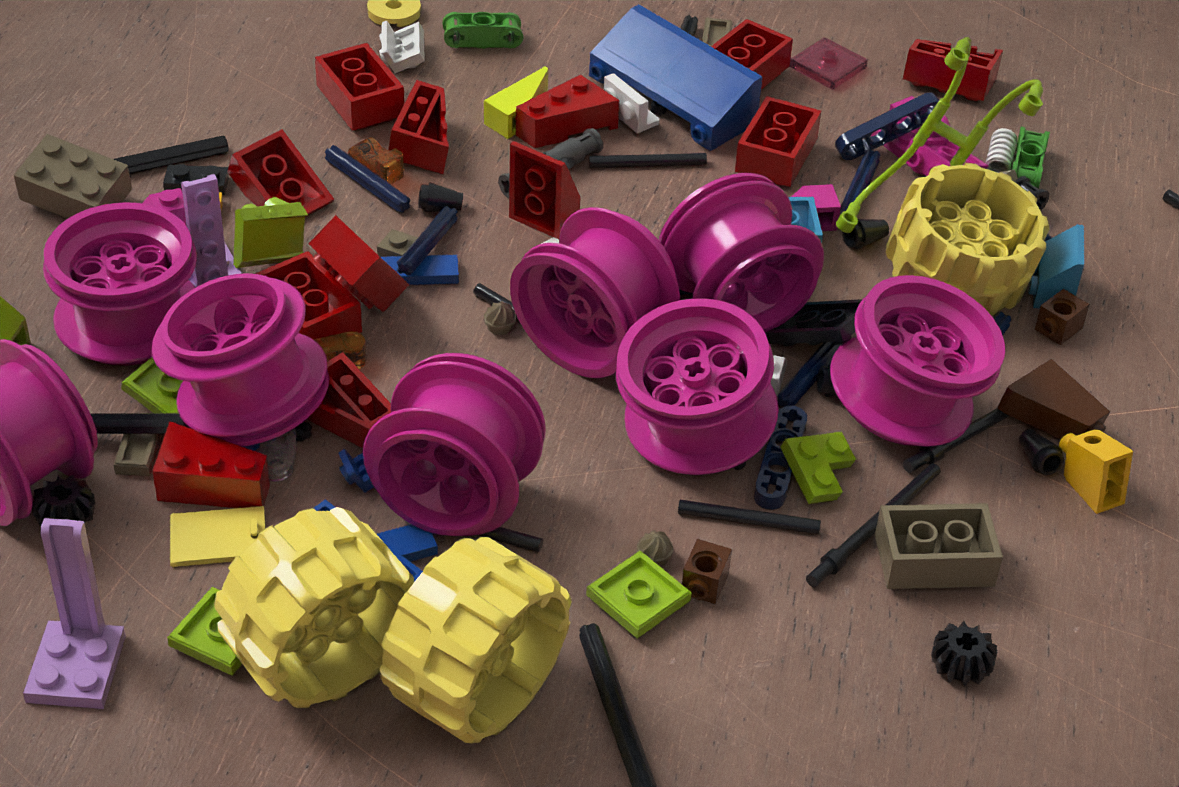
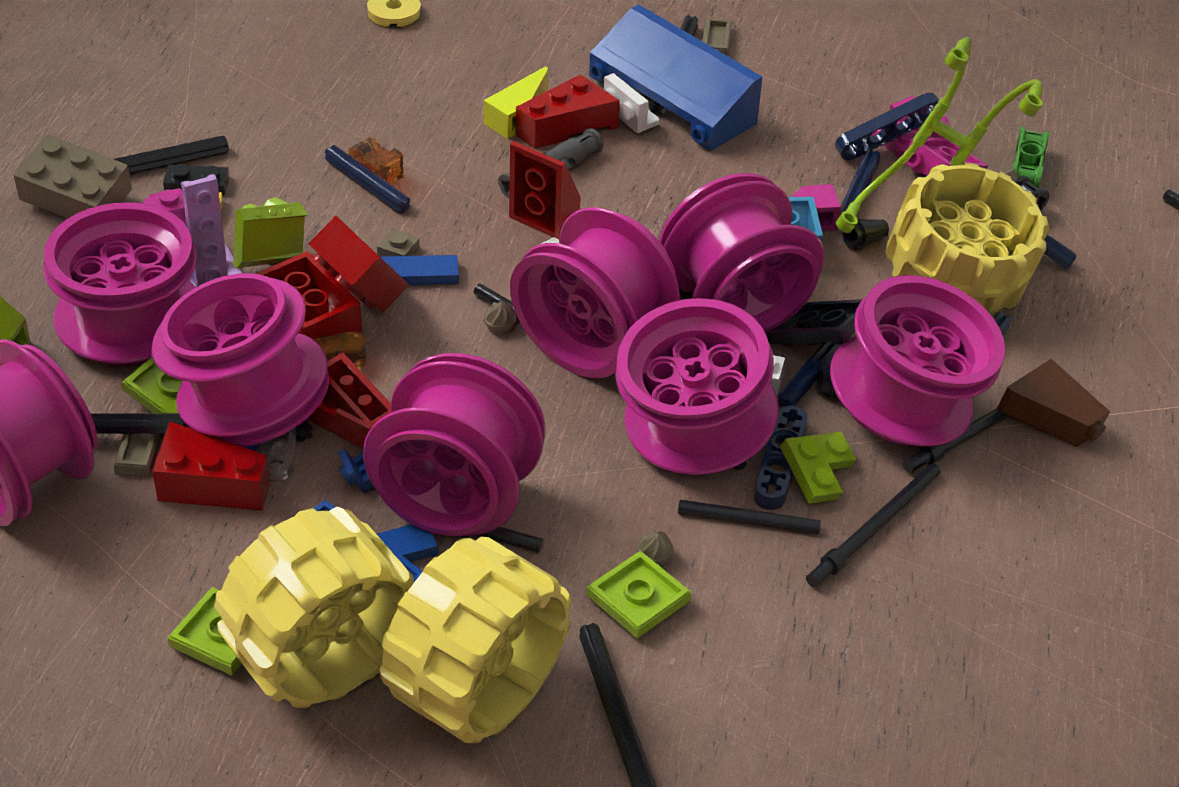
lavender bracket [23,518,126,709] -> none
black gear [32,475,96,526] -> none
light yellow container [170,506,265,567] -> none
red slope [227,129,334,217] -> none
red brick [315,43,405,131] -> none
white bracket [379,21,425,73] -> none
red wedge [387,80,449,175] -> none
dark blue axle [397,206,458,276] -> none
black cone [418,182,463,212] -> none
bright green piece [442,12,524,49] -> none
black bar [589,153,707,168] -> none
reddish brown brick [682,539,732,604] -> none
red brick [711,19,793,90] -> none
red brick [735,96,822,187] -> none
clear pink plate [790,37,868,90] -> none
dark tan brick [875,503,1003,589] -> none
red wedge [903,39,1003,101] -> none
black gear [931,621,998,687] -> none
white piece [985,128,1017,173] -> none
black cone [1019,429,1064,475] -> none
dark azure slope [1028,224,1084,309] -> none
reddish brown brick [1035,289,1090,345] -> none
yellow torso [1059,430,1133,514] -> none

